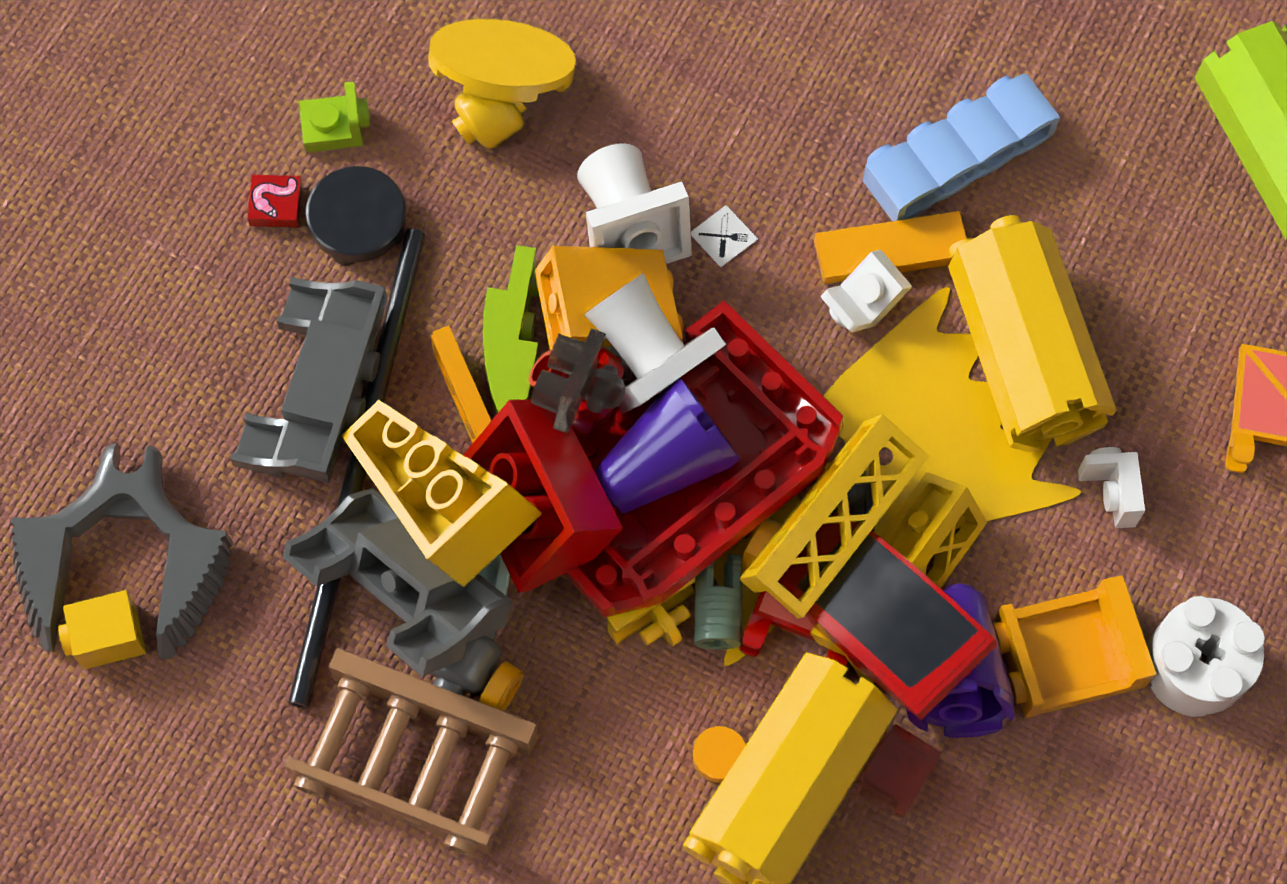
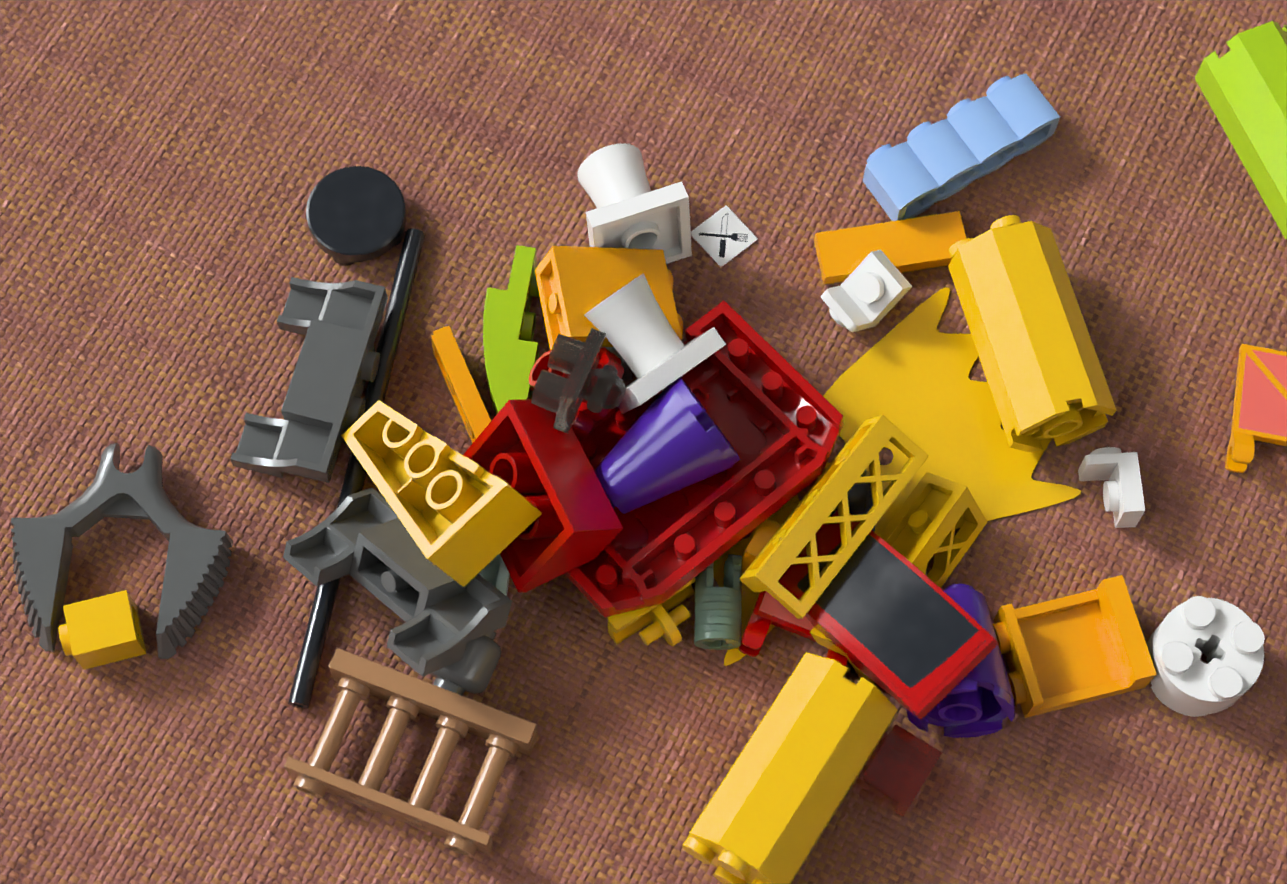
red tile [247,174,302,228] -> none
lime bracket [299,82,370,153] -> none
yellow tile [428,19,576,103] -> none
yellow head [452,92,527,149] -> none
light orange tile [479,661,524,712] -> none
light orange tile [692,726,746,783] -> none

